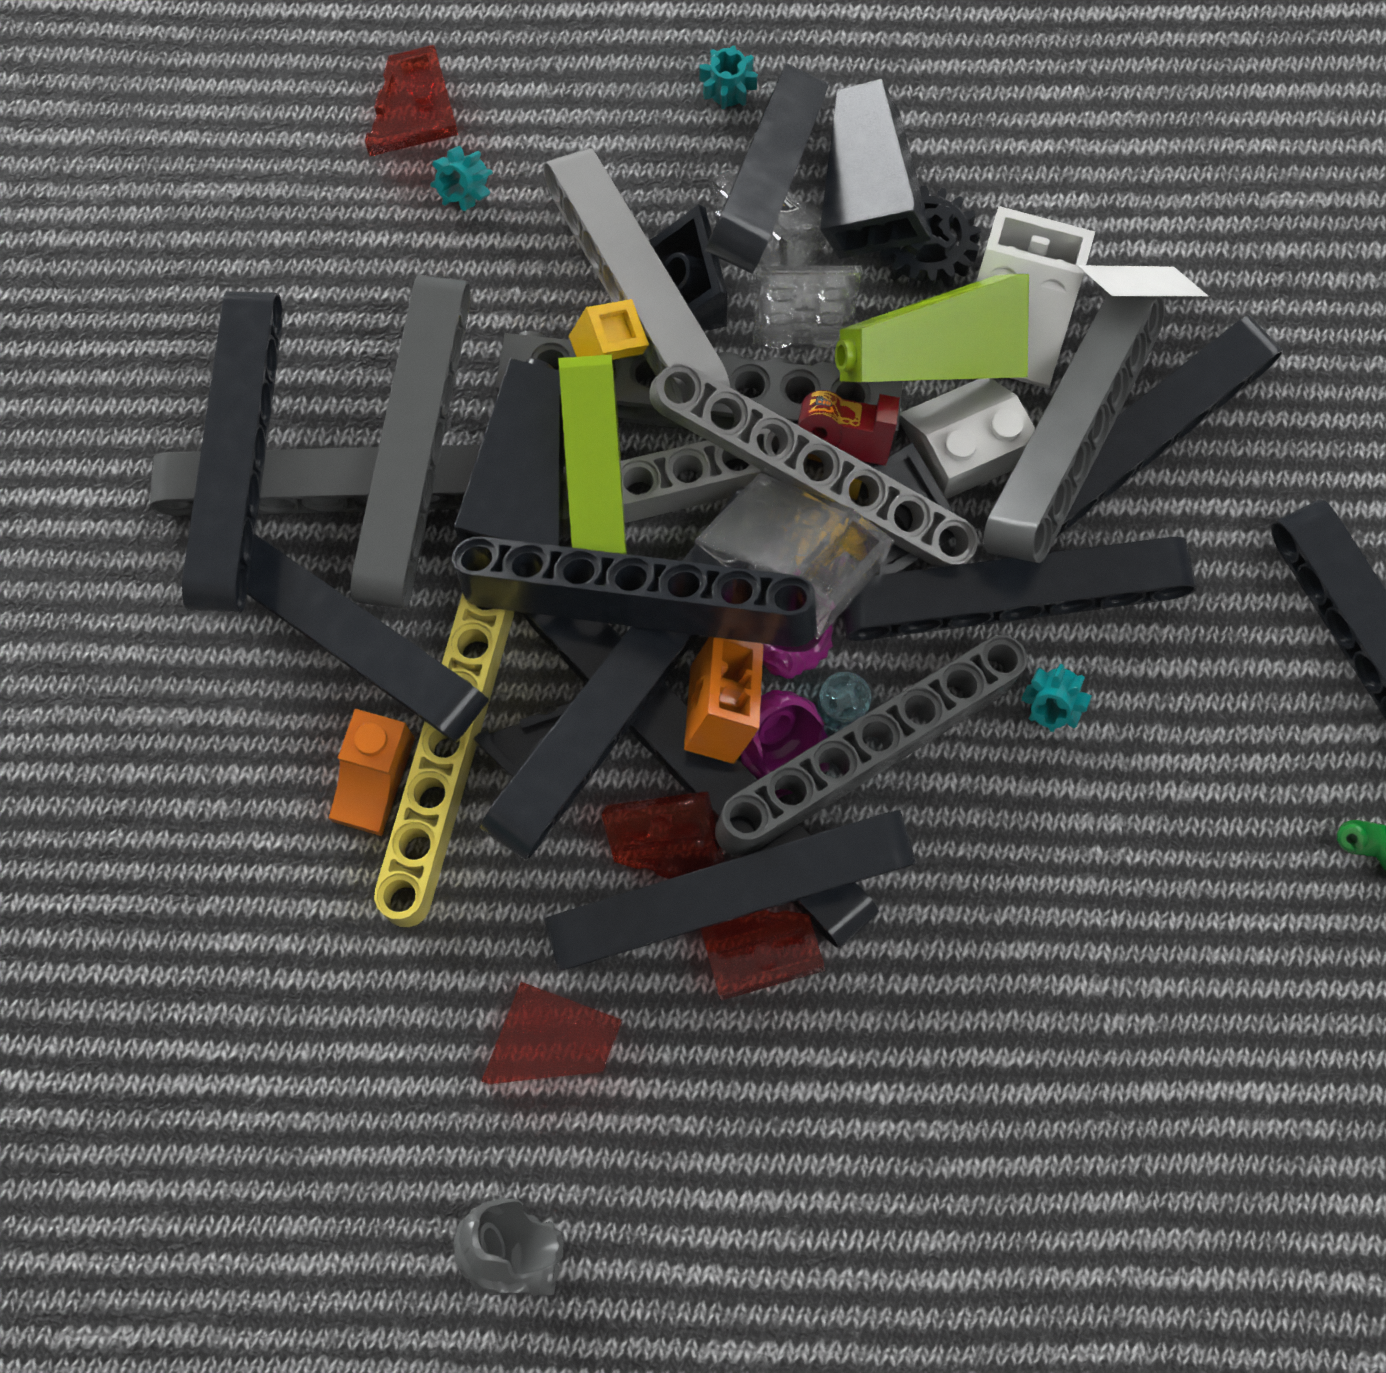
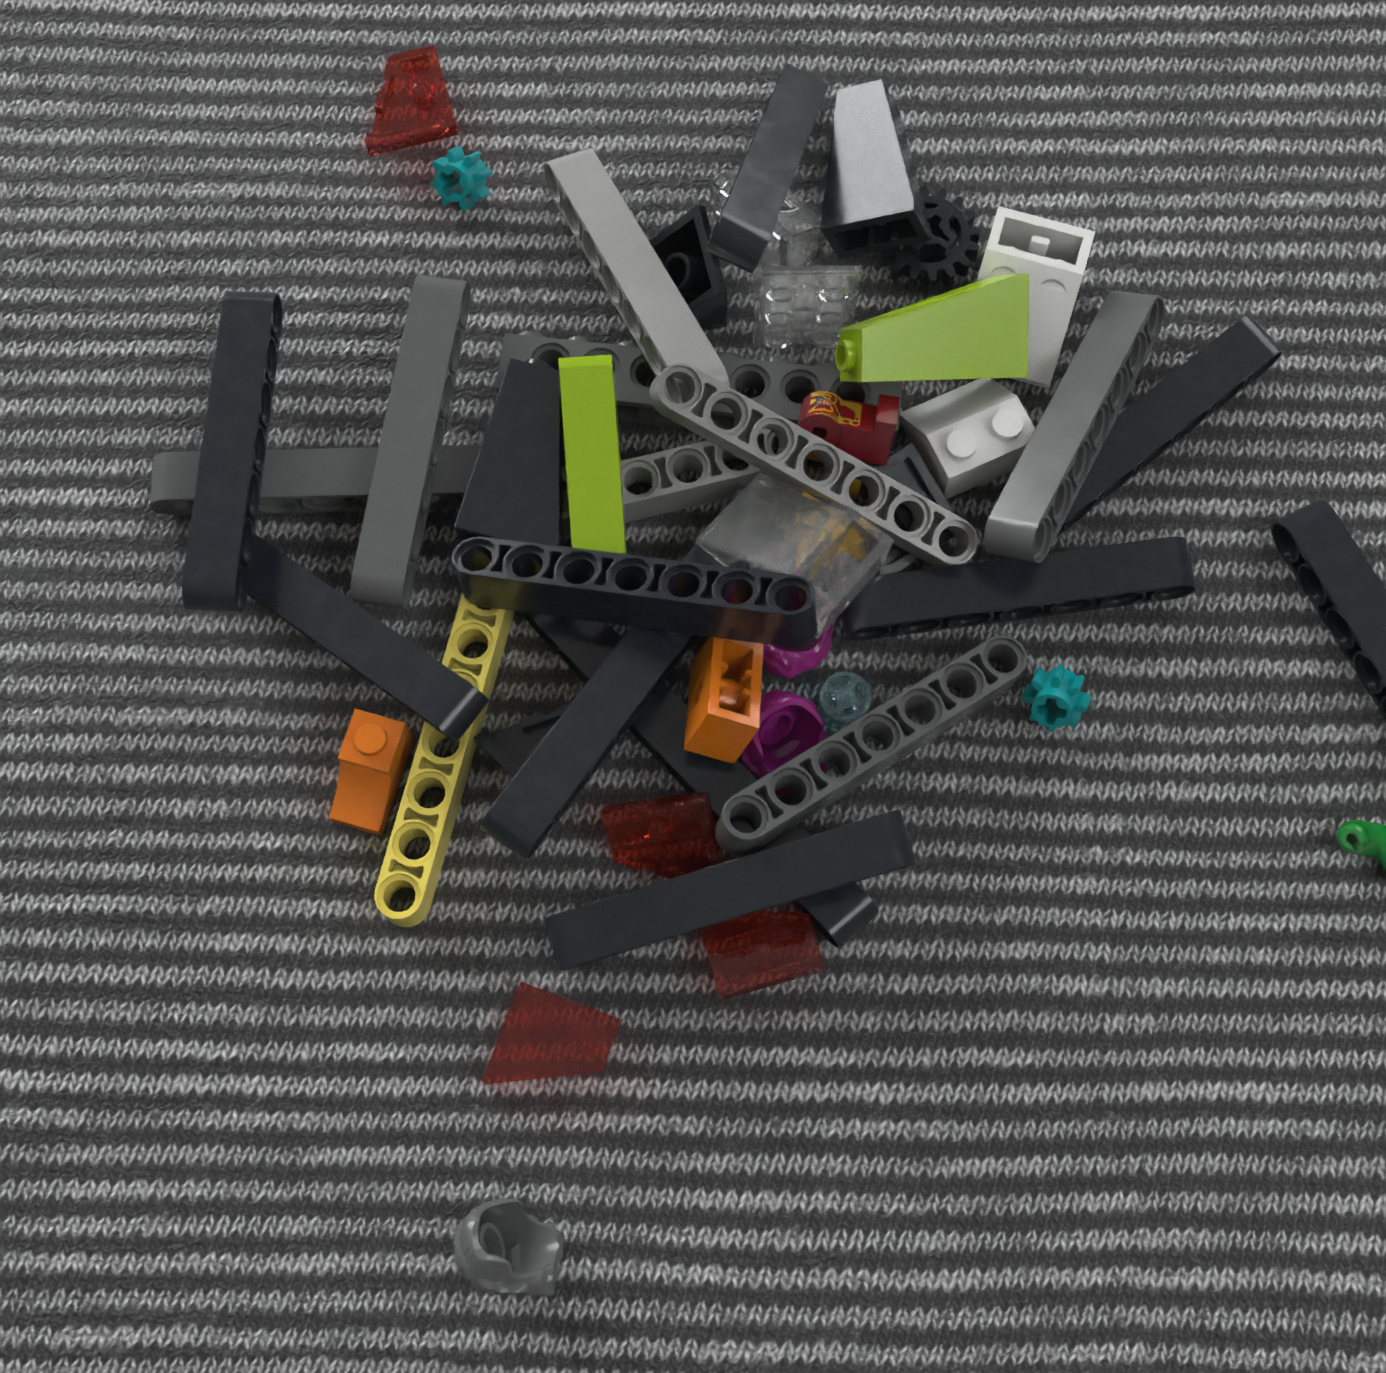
yellow panel [569,299,649,360] -> none
teal gear [699,45,758,109] -> none
white sticker [1078,265,1208,296] -> none

